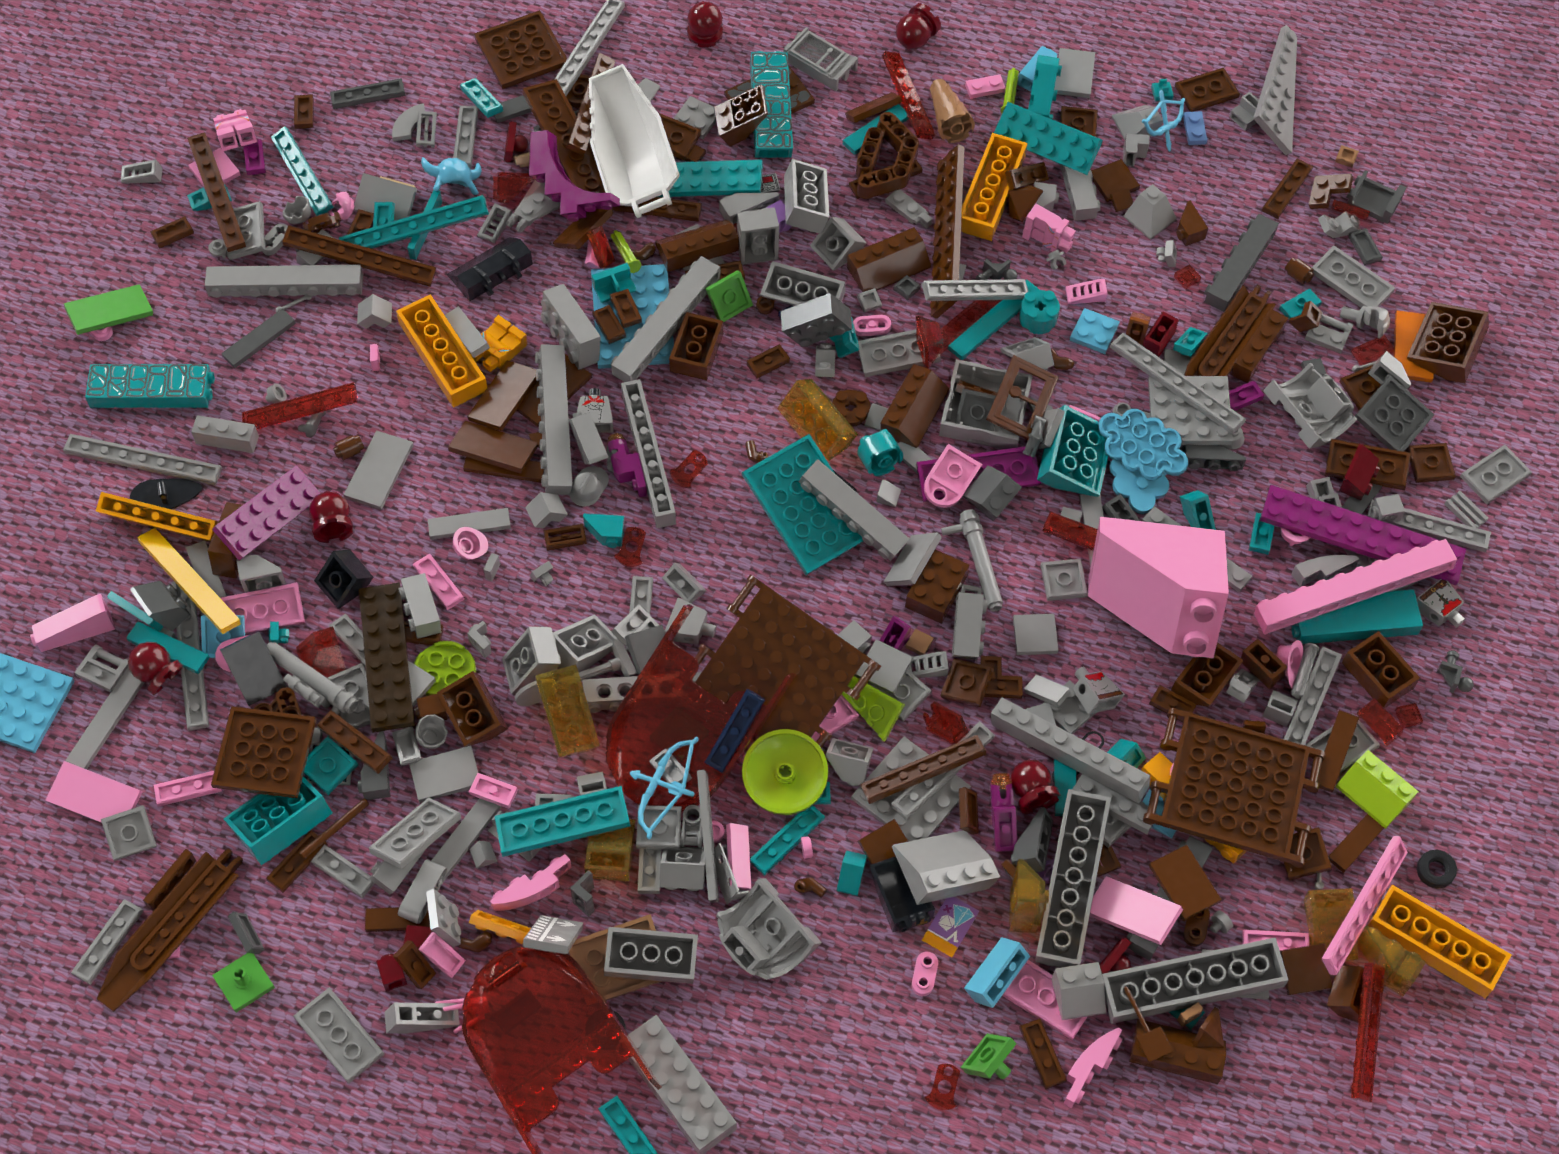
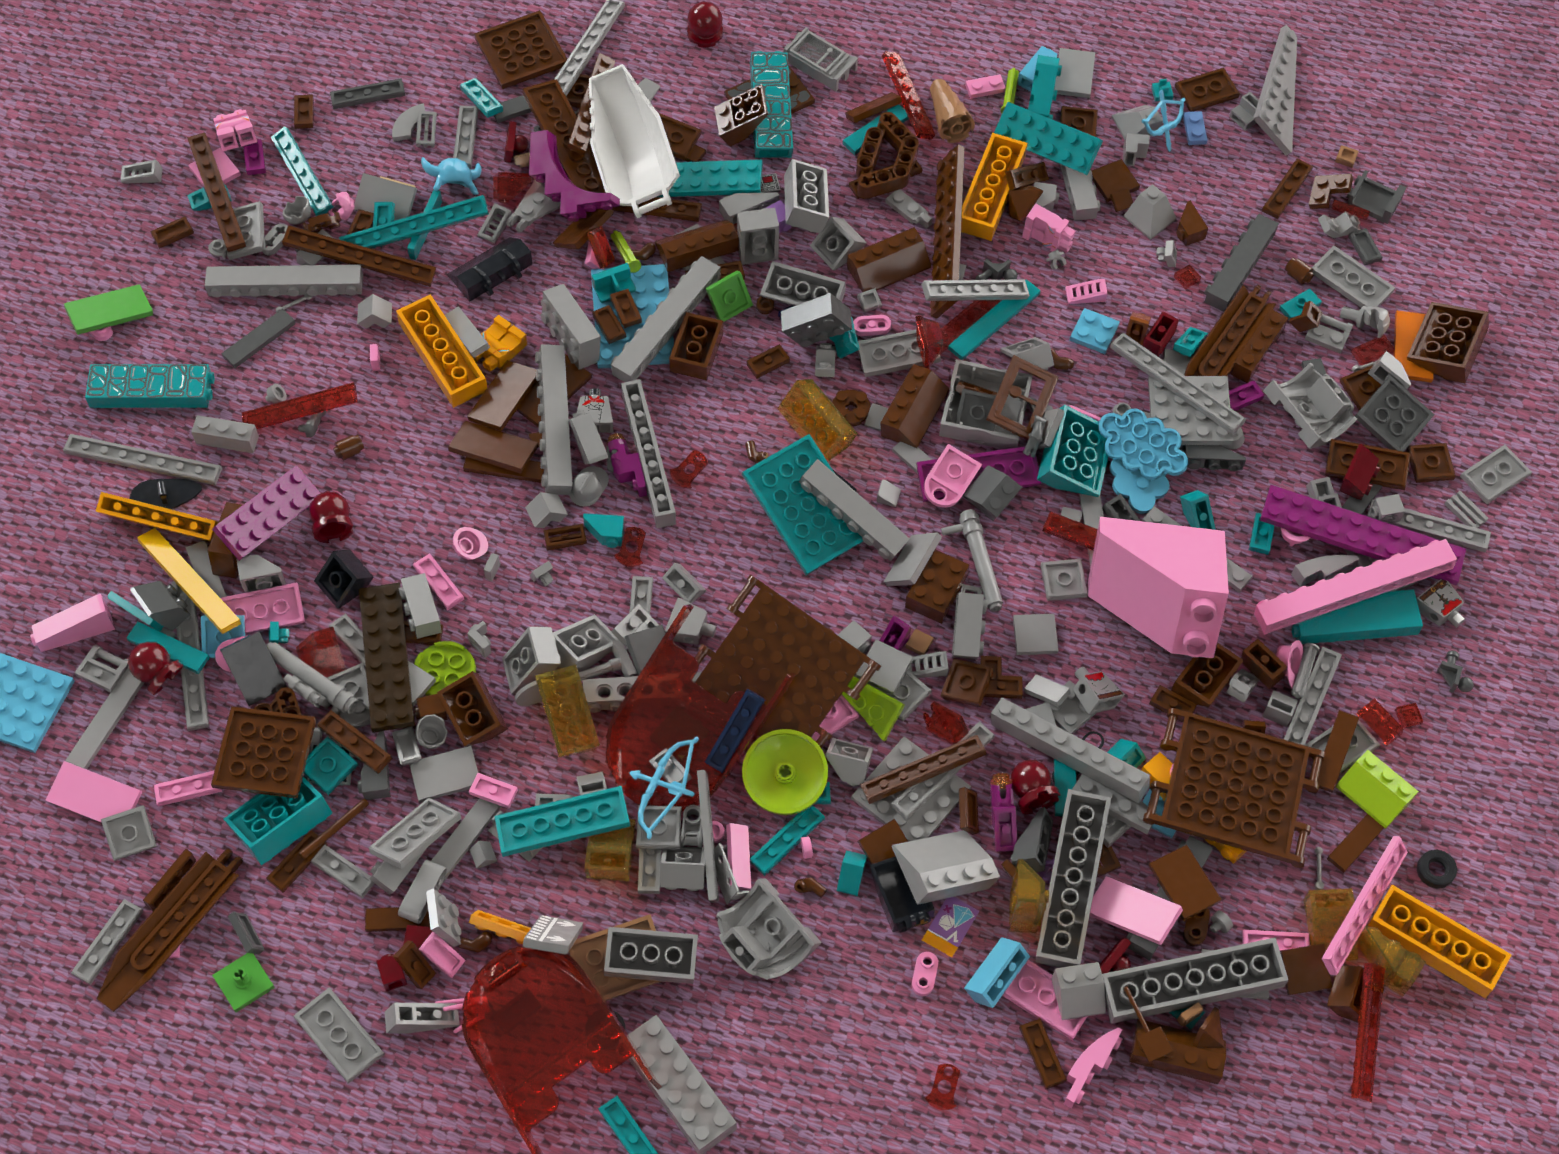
light grey tile [344,430,414,510] -> none
light grey tile [428,508,511,540] -> none
bright pink slope [490,854,572,911] -> none
dark grey panel [570,870,595,917] -> none
light grey plate [673,96,717,140] -> none
teal brick [857,429,903,476] -> none
dark grey tile [894,275,921,300] -> none
dark red tile [896,3,941,49] -> none
bright green tile [960,1033,1016,1079] -> none
teal brick [1019,290,1060,334] -> none
reddish brown plate [1284,827,1332,880] -> none
reddish brown brick [1342,631,1420,710] -> none

